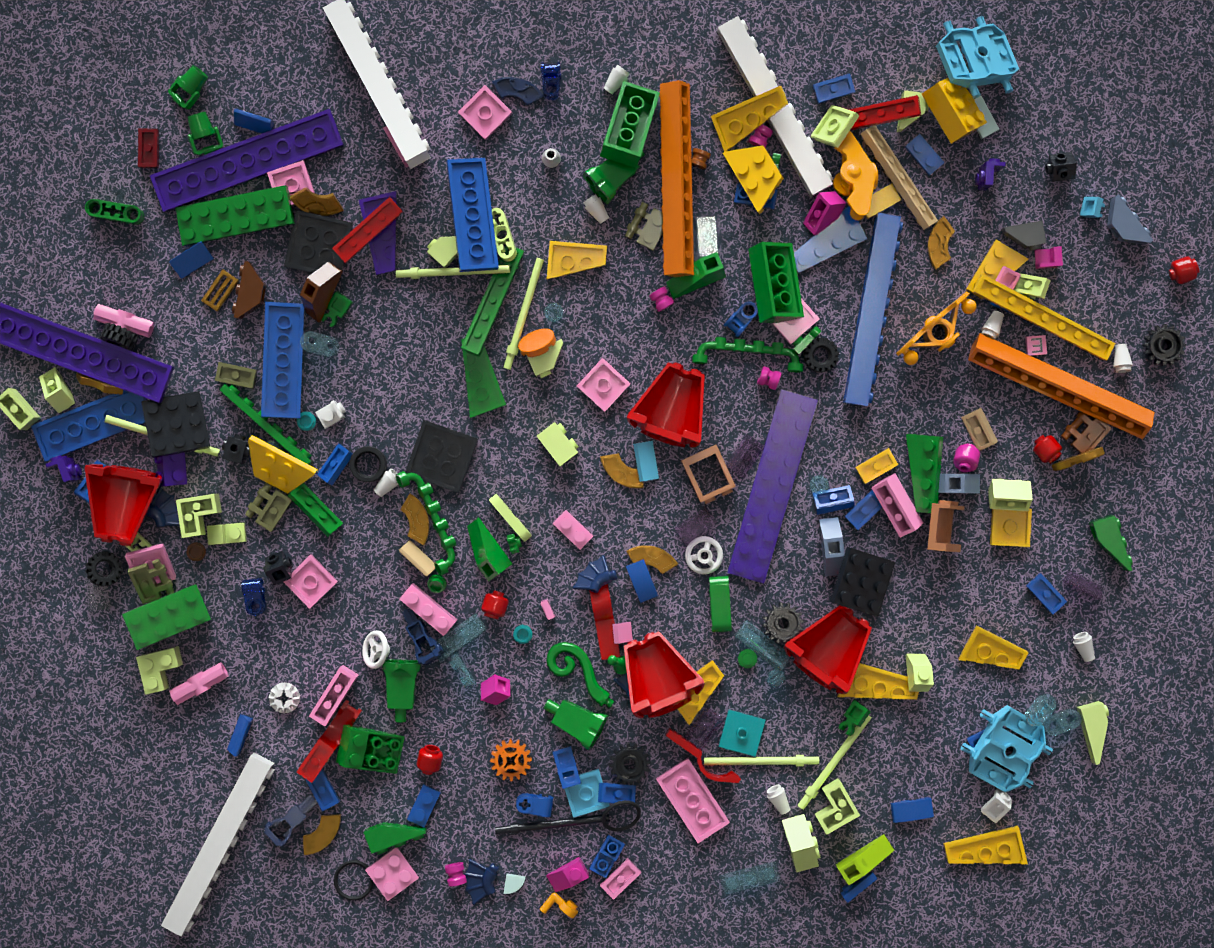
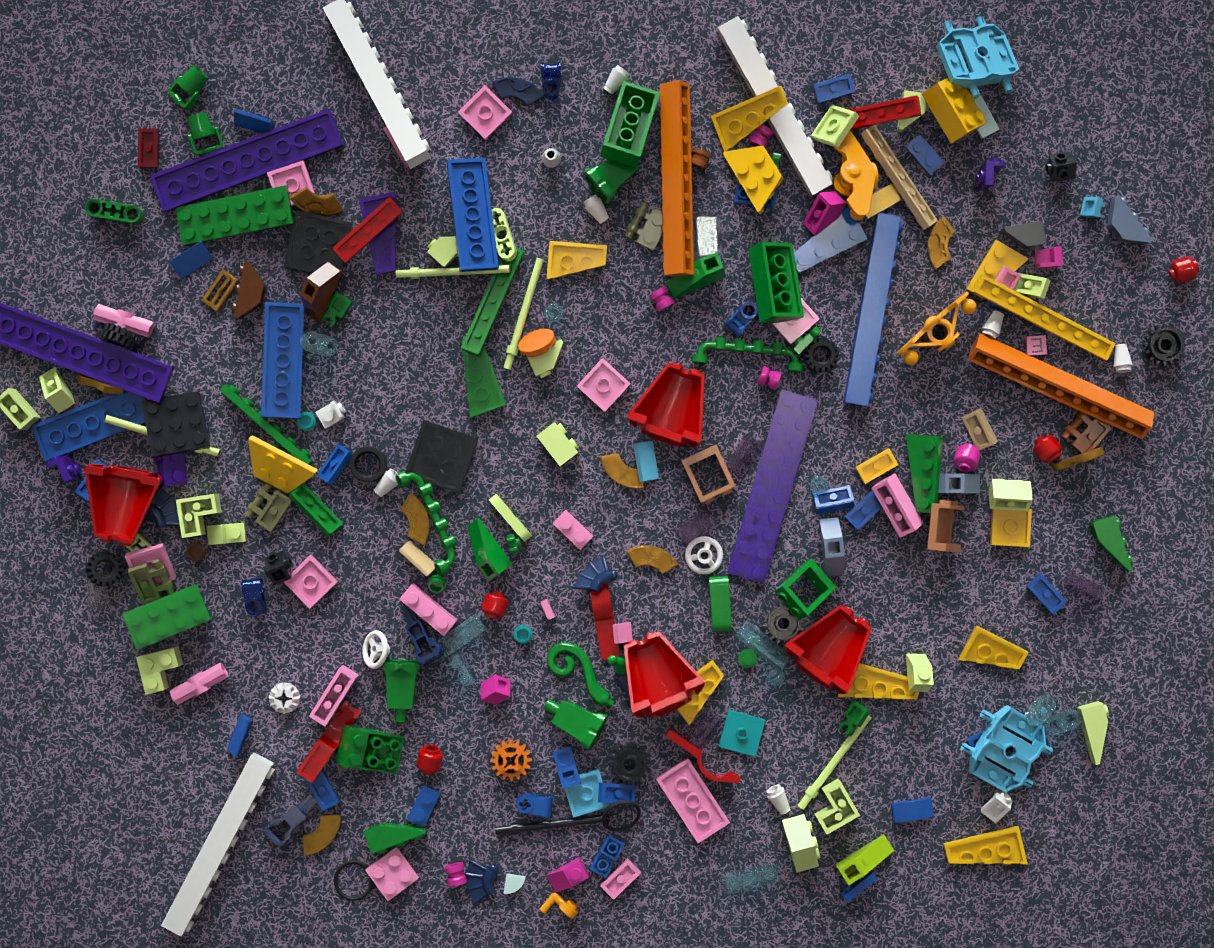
olive plate [215,362,258,389] -> none
black brick [222,434,250,464] -> none
blue slope [626,559,658,603] -> none
yellowish green bar [704,755,819,766] -> none
black plate [830,547,895,616] -> none
white cone [1073,632,1095,662] -> none
none -> green window [775,558,837,620]

